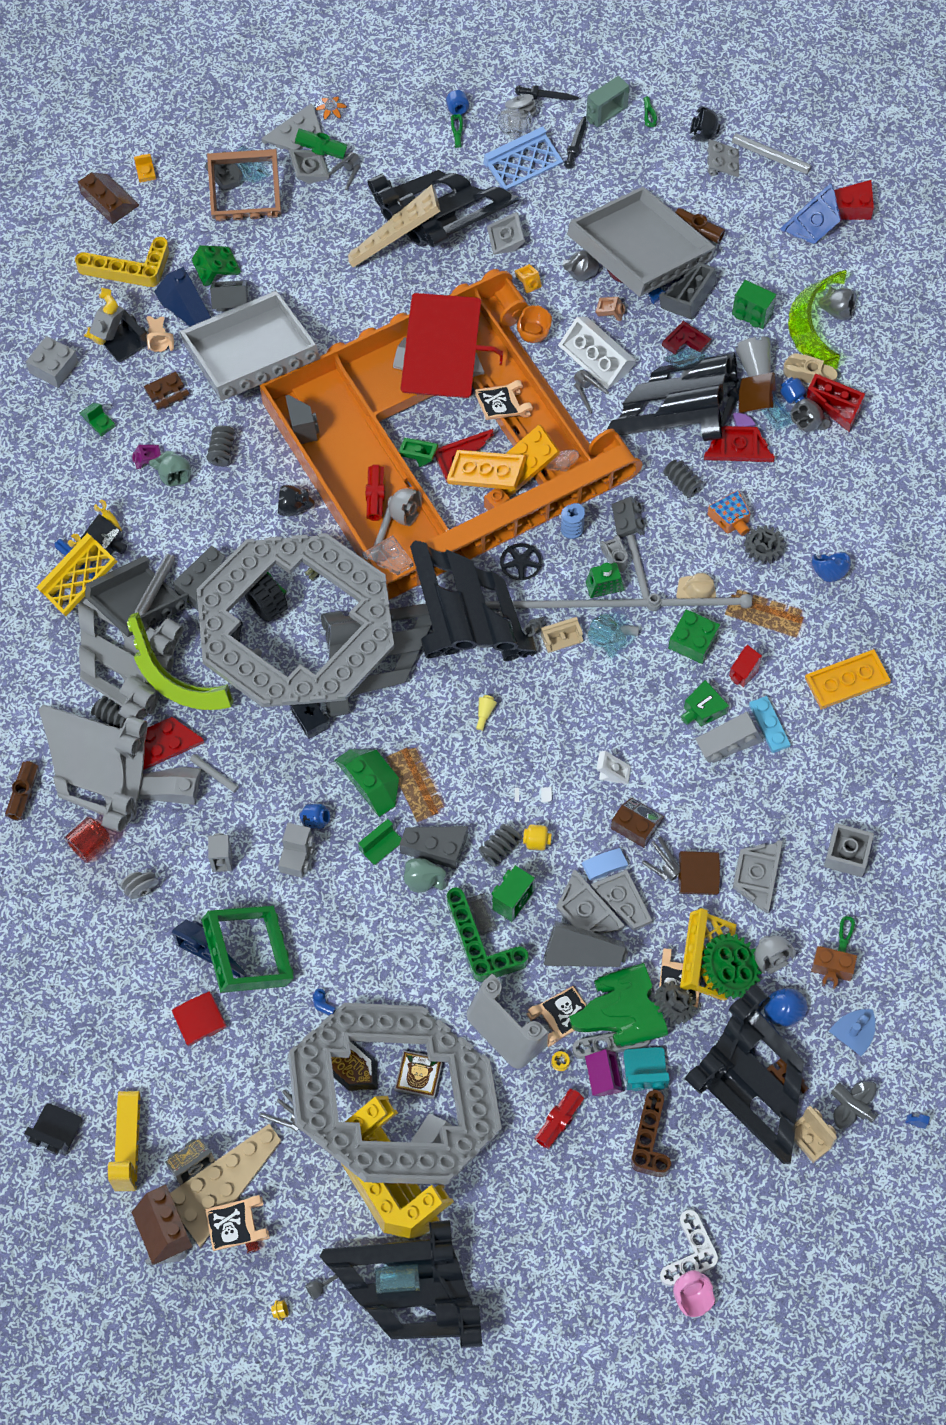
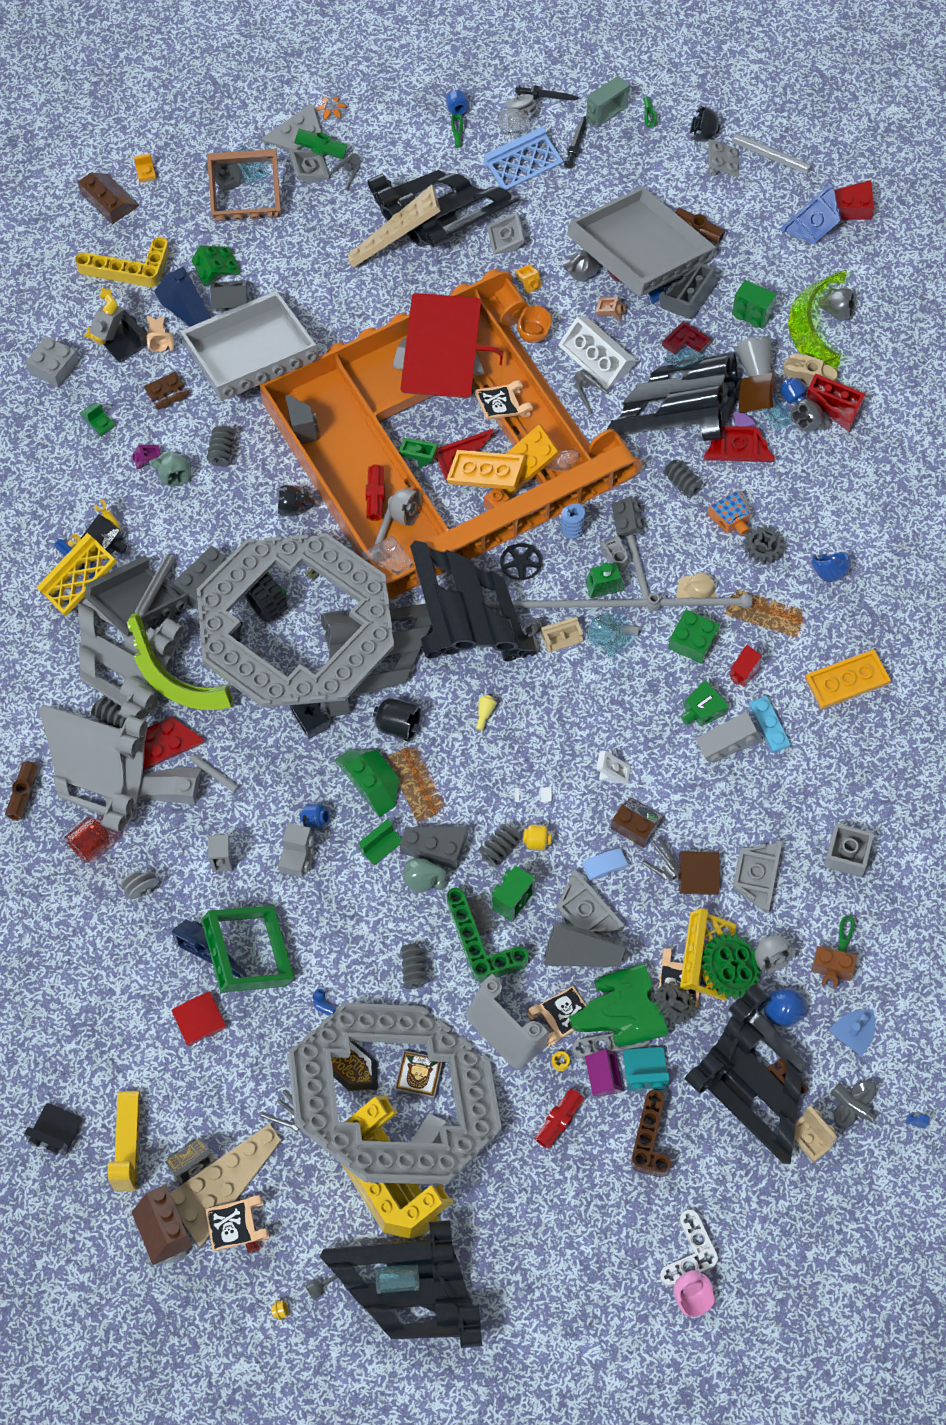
light grey wing [591,870,652,931] -> none
none -> black cylinder [373,698,421,742]
none -> dark grey piece [401,944,428,989]

